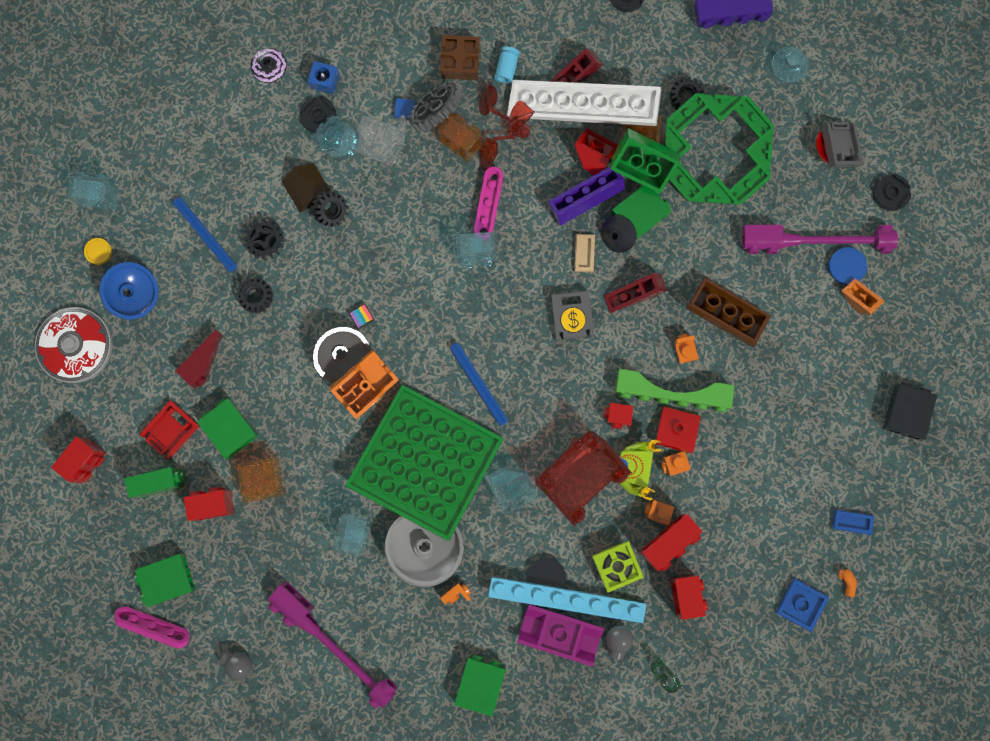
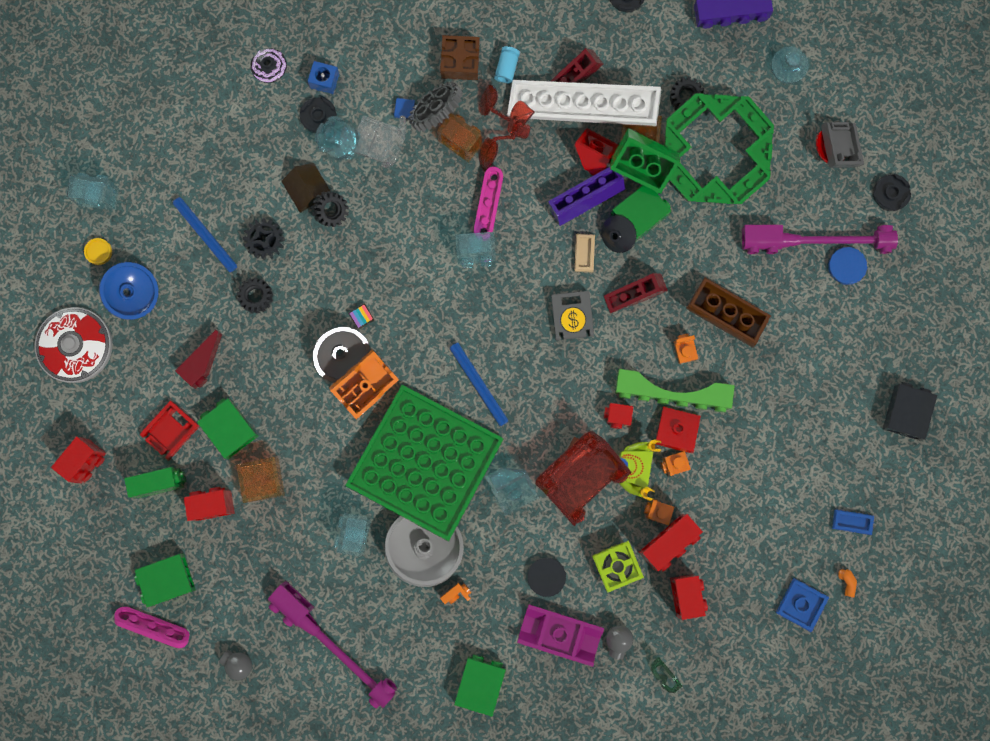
medium azure plate [488,576,646,623] -> none
orange slope [842,279,884,315] -> none

